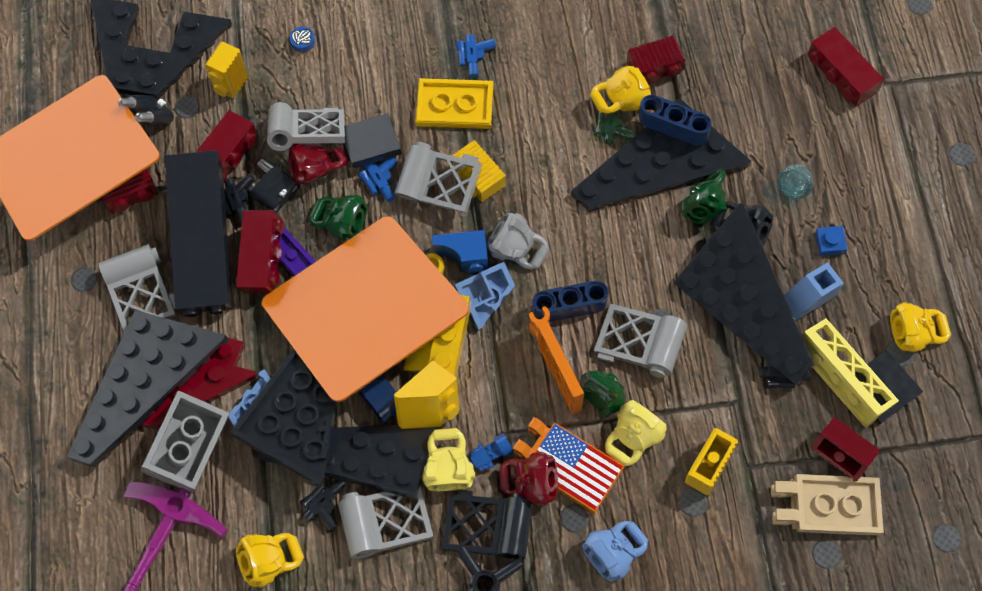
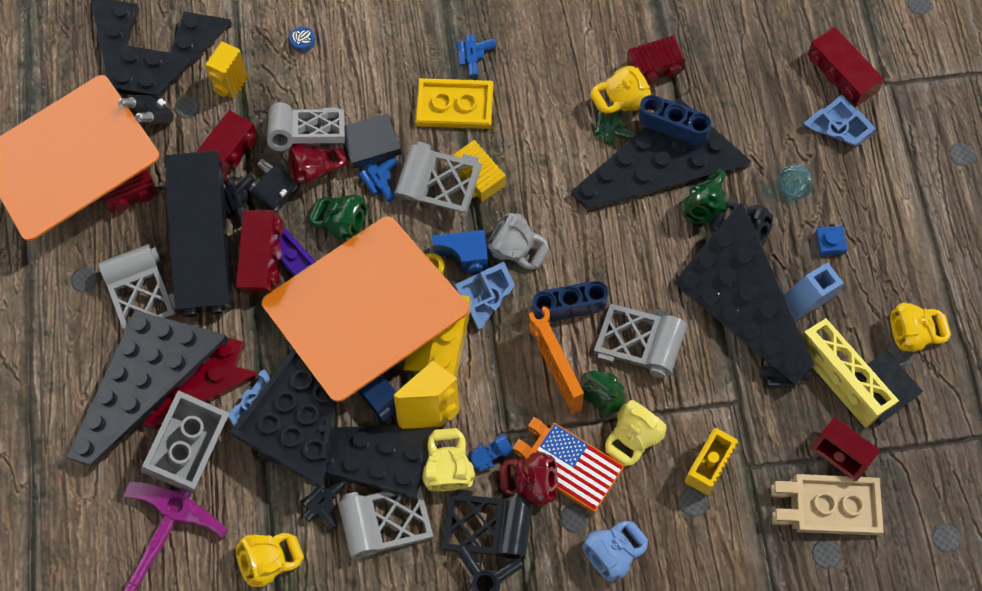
none -> medium blue slope [804,95,876,147]

